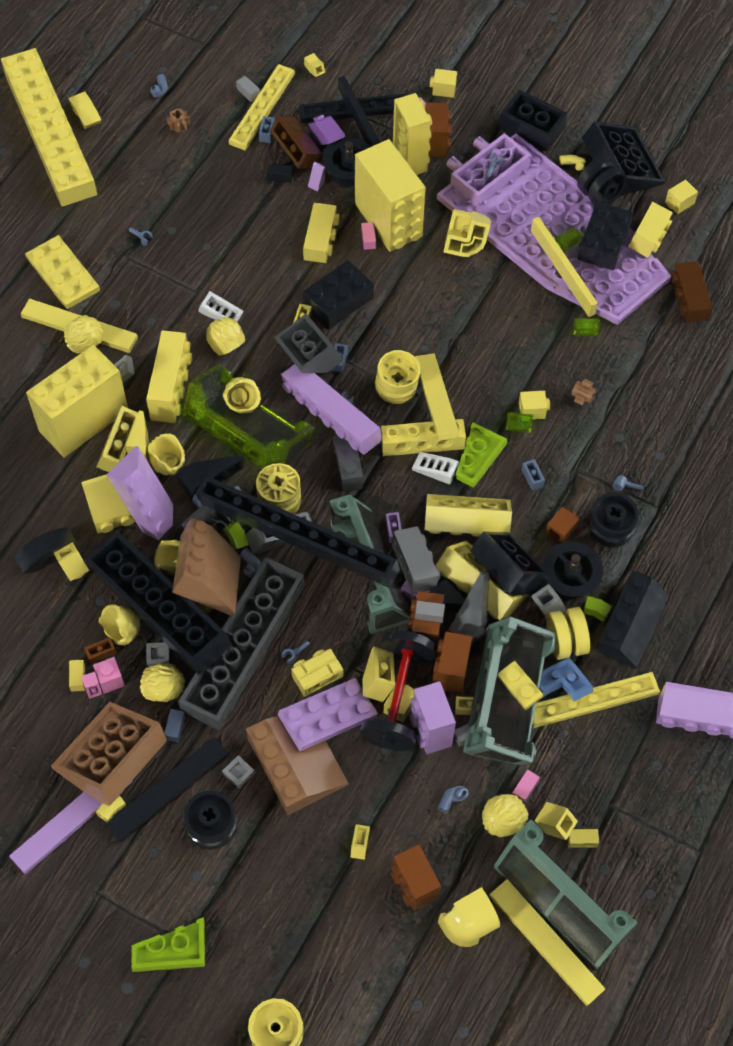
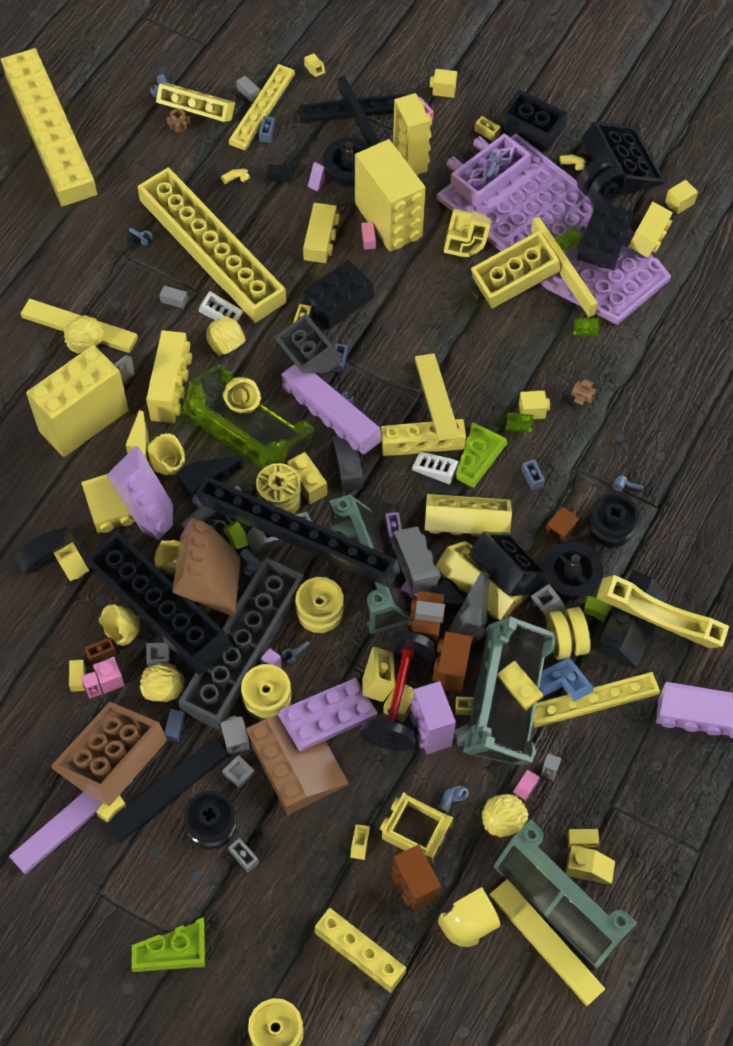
light yellow plate [25,235,100,309] -> none
light yellow slope [68,92,101,129] -> none
light yellow brick [97,406,138,472] -> none
reddish brown brick [270,116,323,169] -> none
light yellow brick [291,649,343,697] -> none
medium lavender slope [309,114,345,145] -> none
light yellow wheel [375,350,420,404] -> none
dark orange brick [425,103,452,157] -> none
light yellow brick [535,802,578,840] -> none
reddish brown brick [671,261,713,323] -> none
none -> light yellow brick [137,167,286,323]
none -> light yellow brick [156,83,235,122]
none -> light grey piece [160,286,188,309]
none -> light grey brick [220,716,250,755]
none -> light yellow arm [221,168,250,184]
none -> light grey piece [228,838,259,872]
none -> light yellow wheel [241,664,291,721]
none -> lavender piece [261,649,282,668]
none -> light yellow brick [287,452,327,505]
none -> light yellow wheel [295,577,344,633]
none -> light yellow brick [315,908,406,993]
none -> light yellow window [380,792,453,864]
none -> light yellow brick [471,230,561,309]
none -> light yellow piece [475,116,501,141]
none -> light grey piece [540,754,562,780]
none -> light yellow slope [565,845,615,885]
none -> light yellow arch [596,575,729,649]

